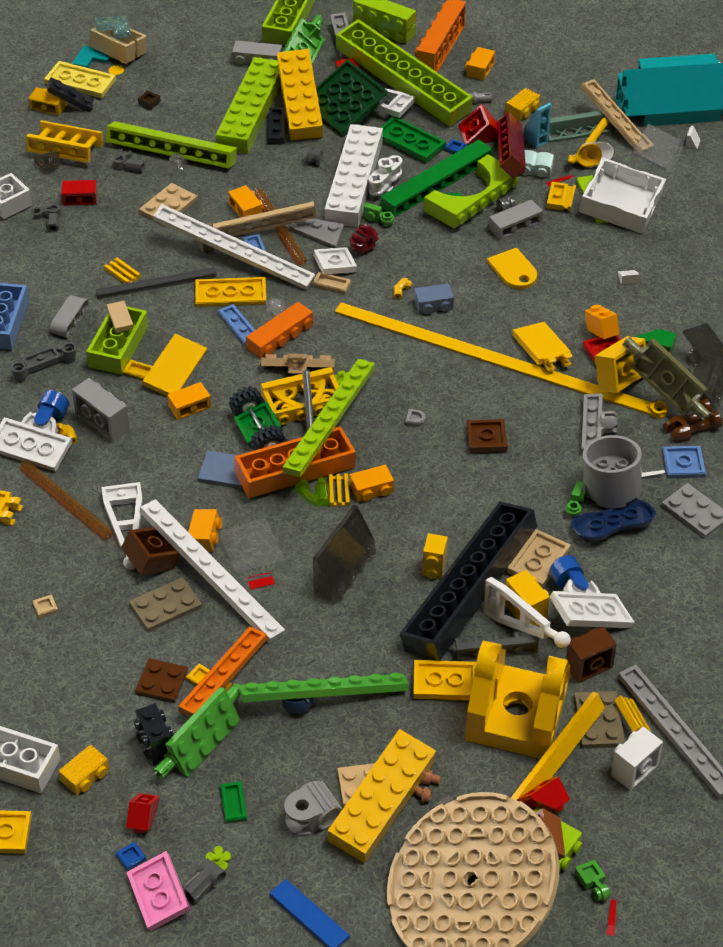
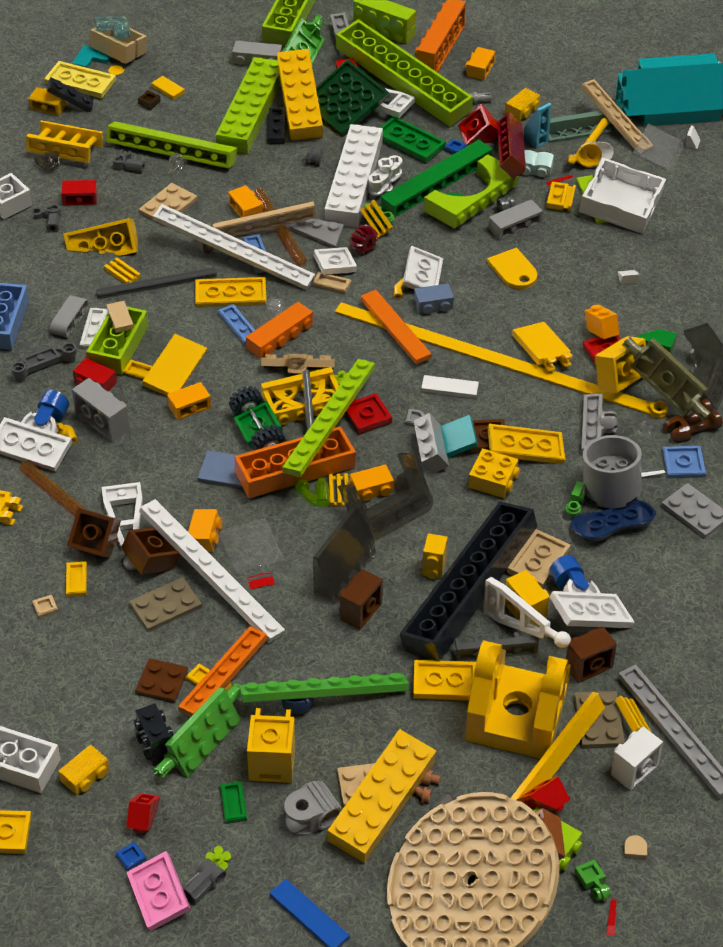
none -> yellow wedge [63,218,138,256]
none -> yellow tile [66,562,87,597]
none -> reddish brown brick [67,508,122,557]
none -> red brick [73,358,117,392]
none -> white tile [79,308,108,349]
none -> yellow tile [151,76,185,100]
none -> yellow container [247,708,295,783]
none -> clear smoke windscreen [337,453,433,537]
none -> reddish brown brick [339,569,383,630]
none -> red plate [345,393,392,434]
none -> yellow tile [360,200,393,238]
none -> orange tile [361,290,432,364]
none -> white tile [402,246,443,289]
none -> light grey brick [414,413,449,473]
none -> white tile [421,375,479,399]
none -> teal tile [441,415,478,458]
none -> yellow brick [468,448,520,498]
none -> yellow tile [487,424,565,463]
none -> tan tile [624,835,647,859]

